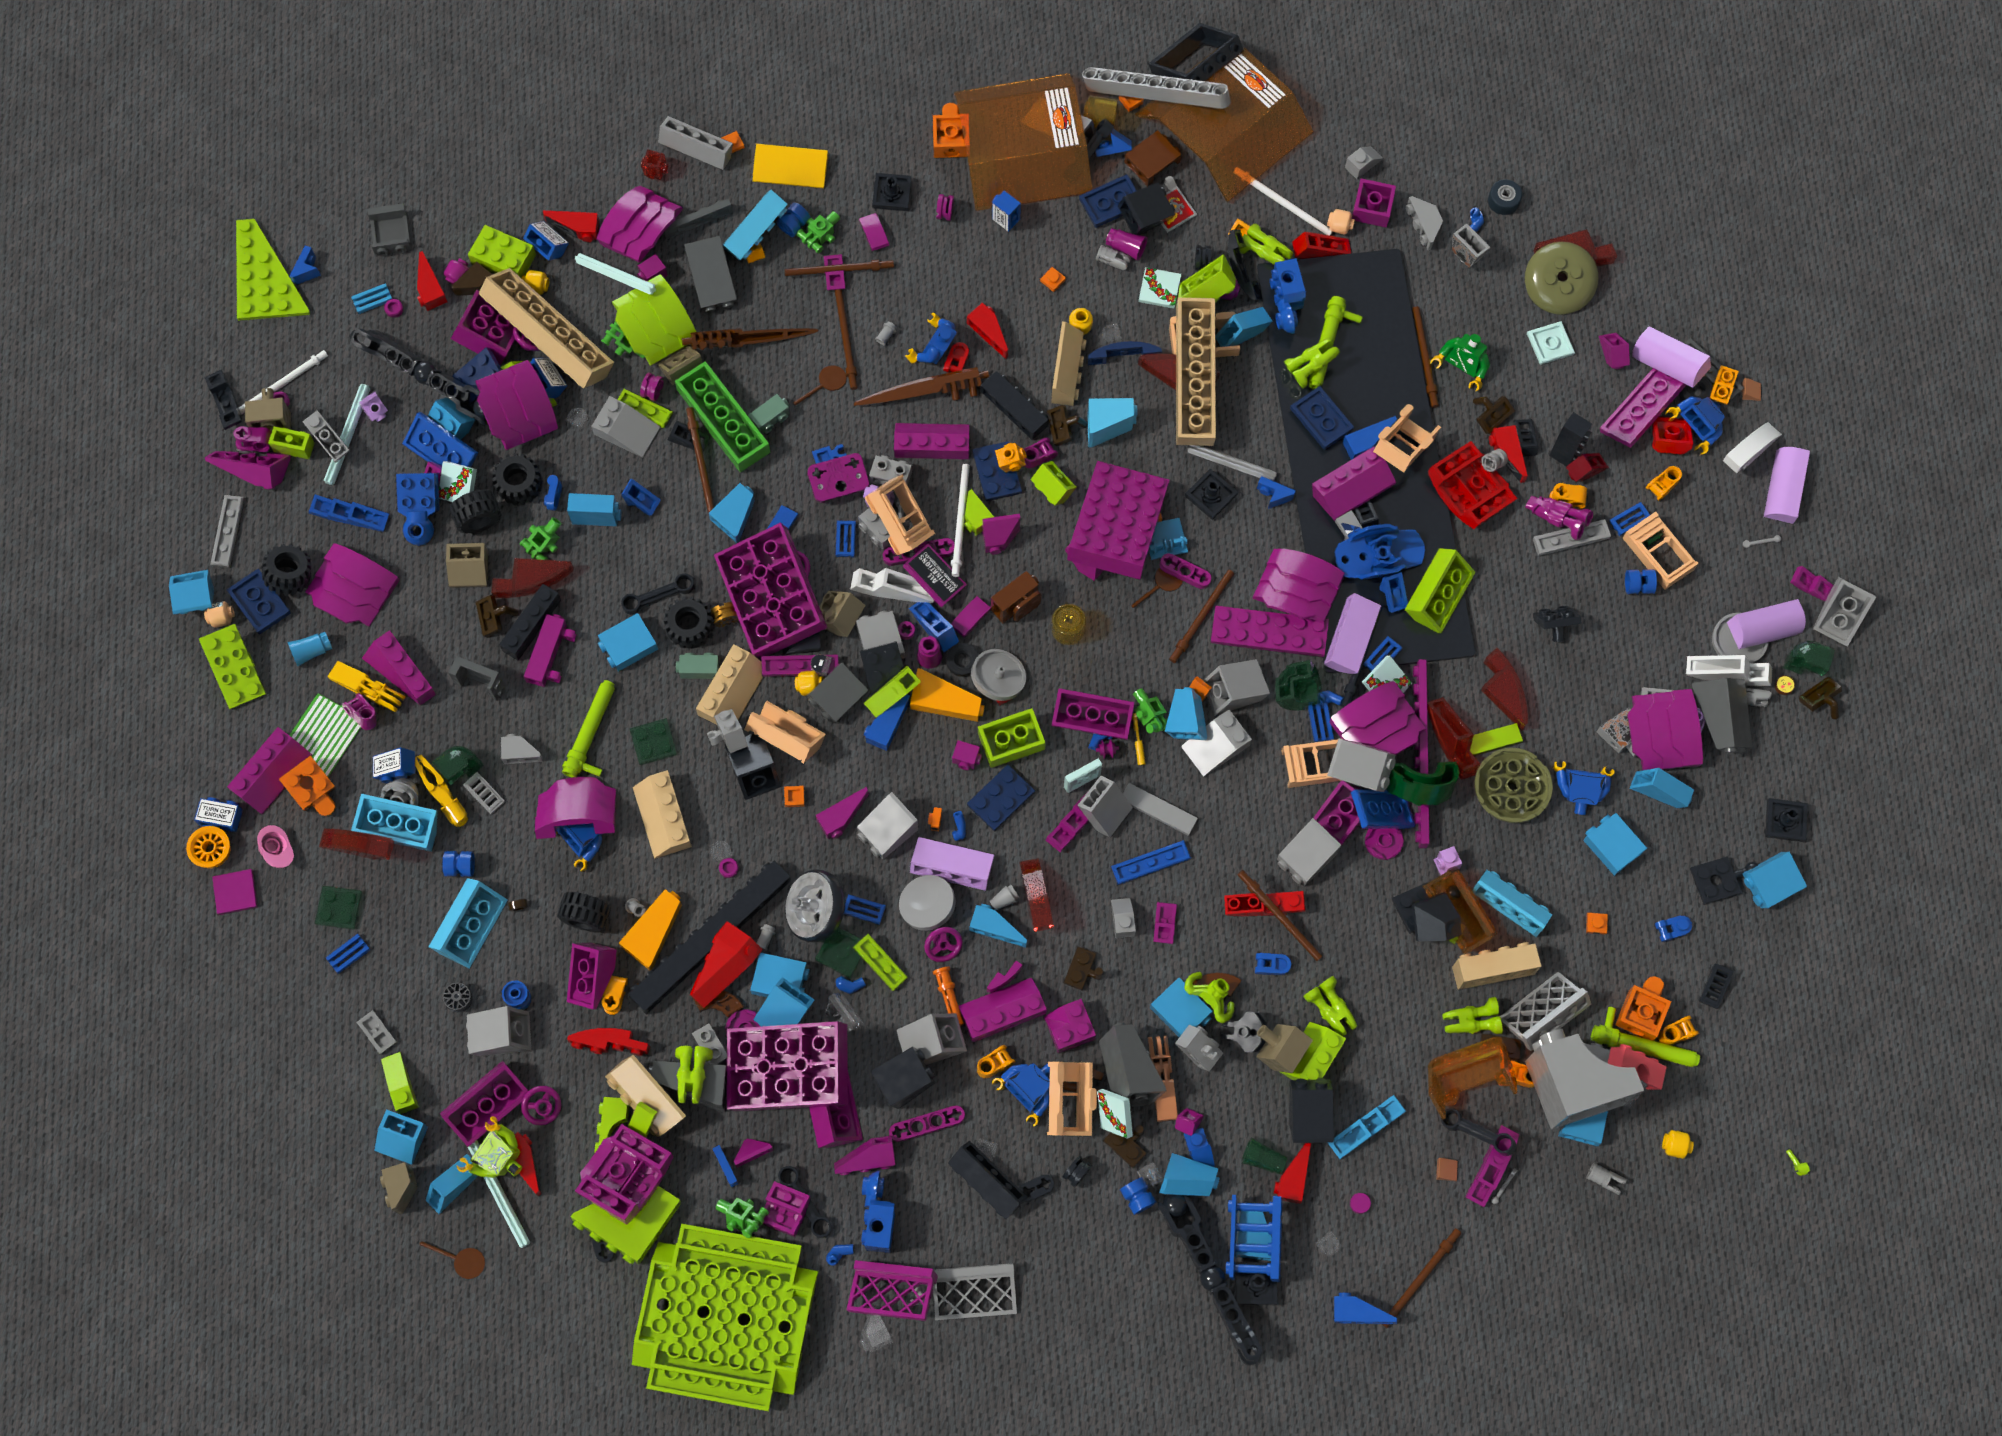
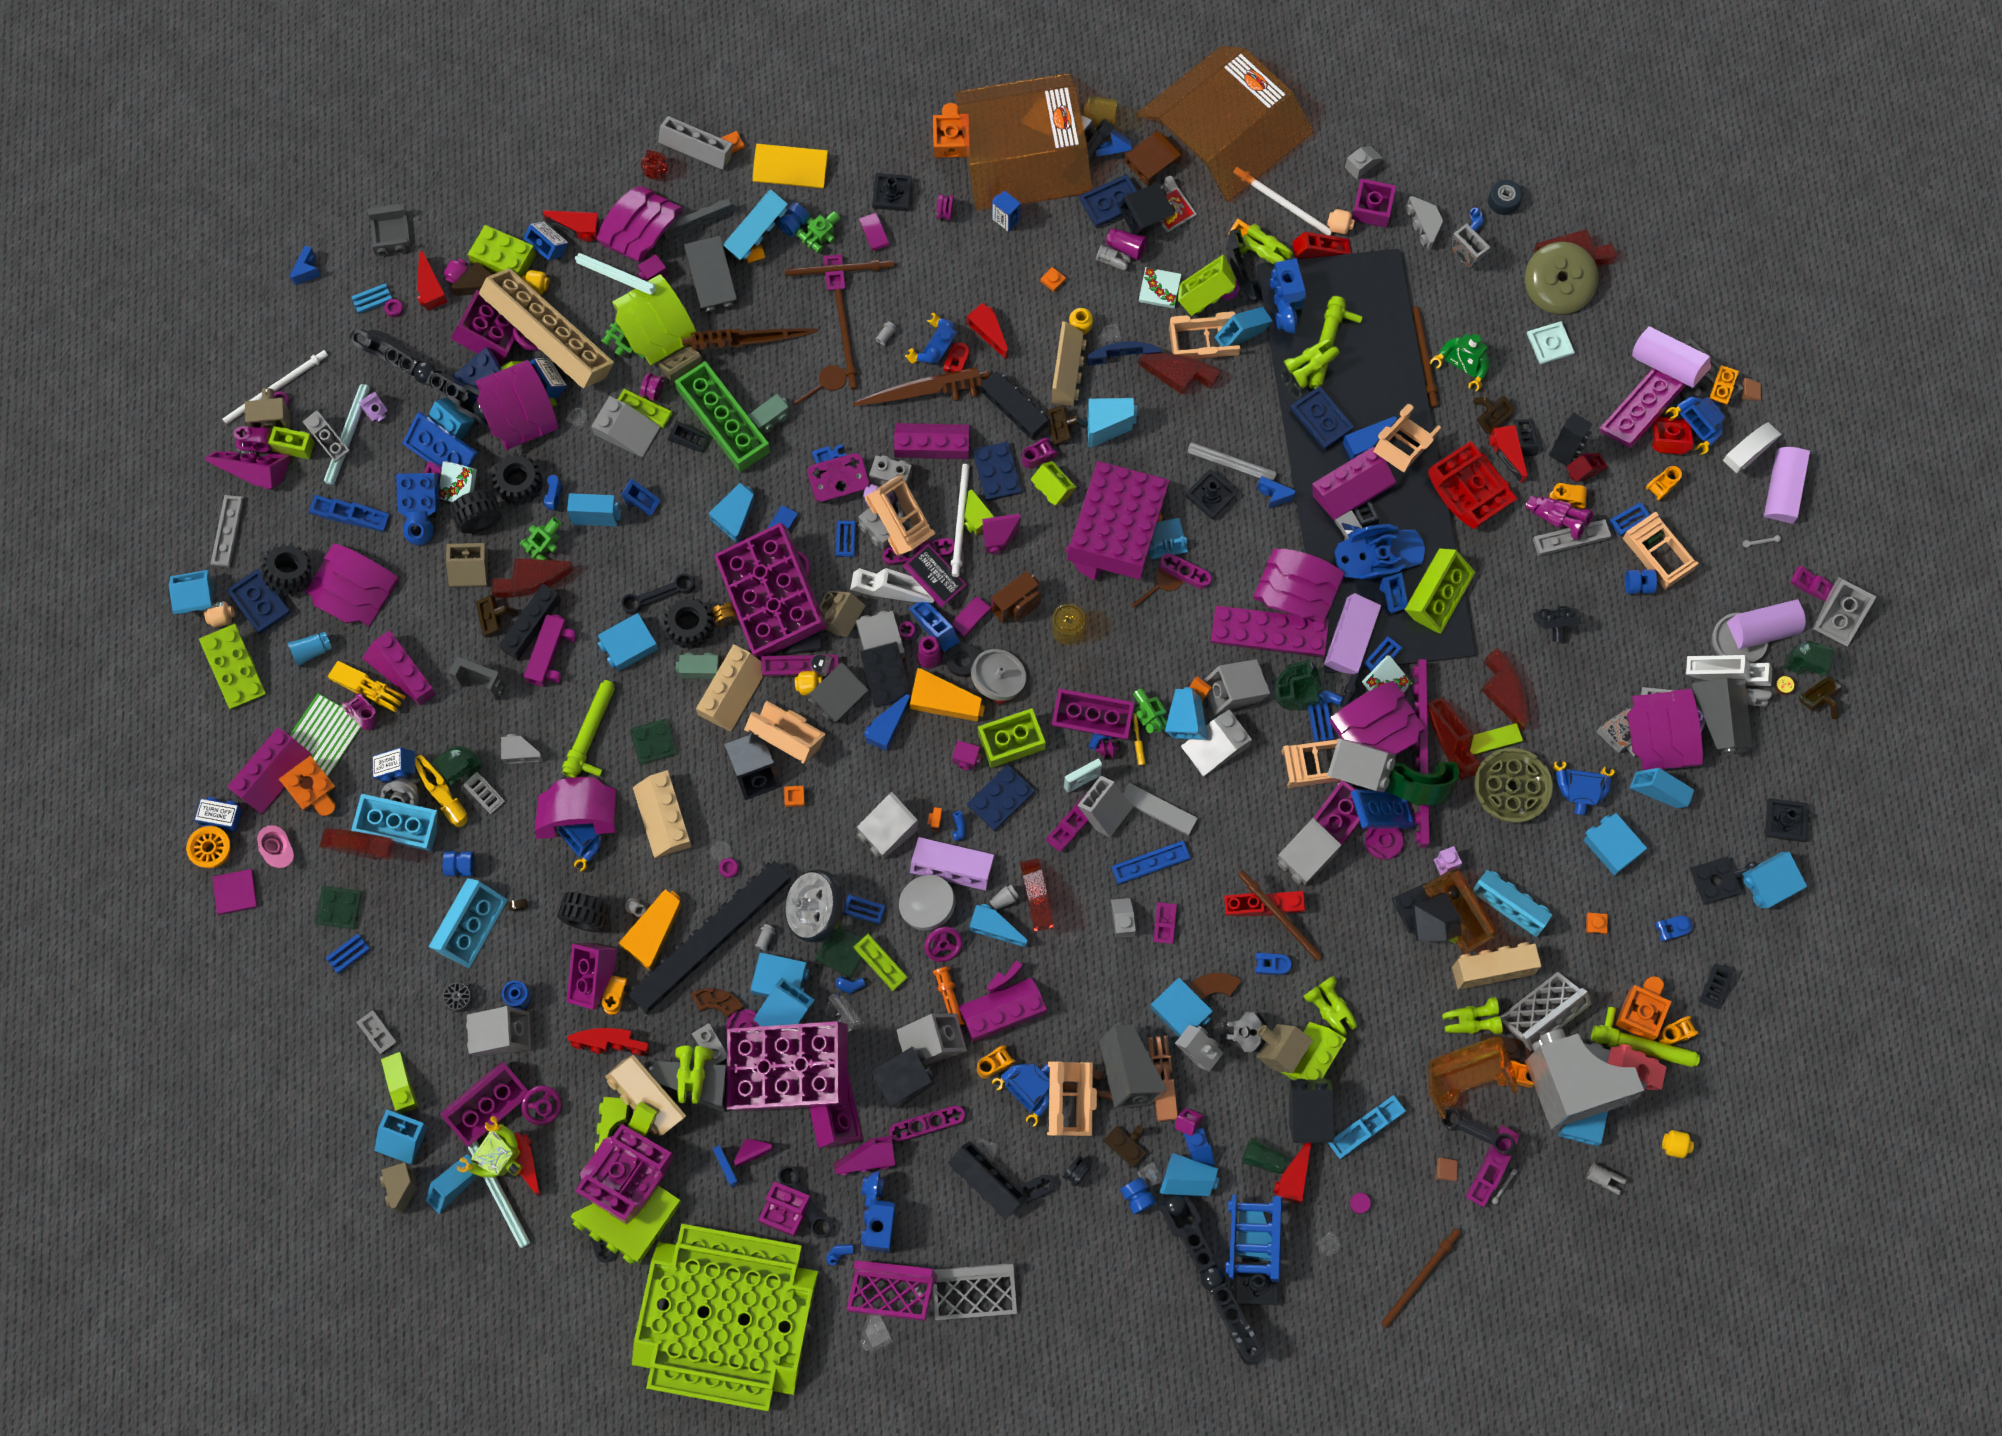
black slope [204,370,242,430] -> none
lime wing [236,219,310,321] -> none
reddish brown piece [420,1241,485,1279] -> none
reddish brown bar [686,407,714,515] -> none
red wedge [690,922,763,1008] -> none
light grey brick [707,709,748,753] -> none
bright green piece [716,1198,769,1238] -> none
magenta slope [816,787,869,839] -> none
lime slope [864,666,921,718] -> none
light orange brick [995,443,1027,473] -> none
magenta slope [1044,999,1096,1054] -> none
dark brown plate [1064,947,1103,990] -> none
light grey beam [1082,67,1231,109] -> none
light aqua tile [1097,1089,1133,1138] -> none
orange plate [1119,95,1144,112] -> none
black piece [1148,23,1244,81] -> none
reddish brown bar [1169,570,1234,663] -> none
tan brick [1176,297,1216,446] -> none
lime piece [1184,972,1234,1023] -> none
black wheel [1195,245,1211,271] -> none
blue slope [1334,1293,1397,1324] -> none
light grey wheel [1481,449,1508,472] -> none
magenta slope [1599,333,1630,369] -> none
lime hand [1786,1149,1810,1176] -> none

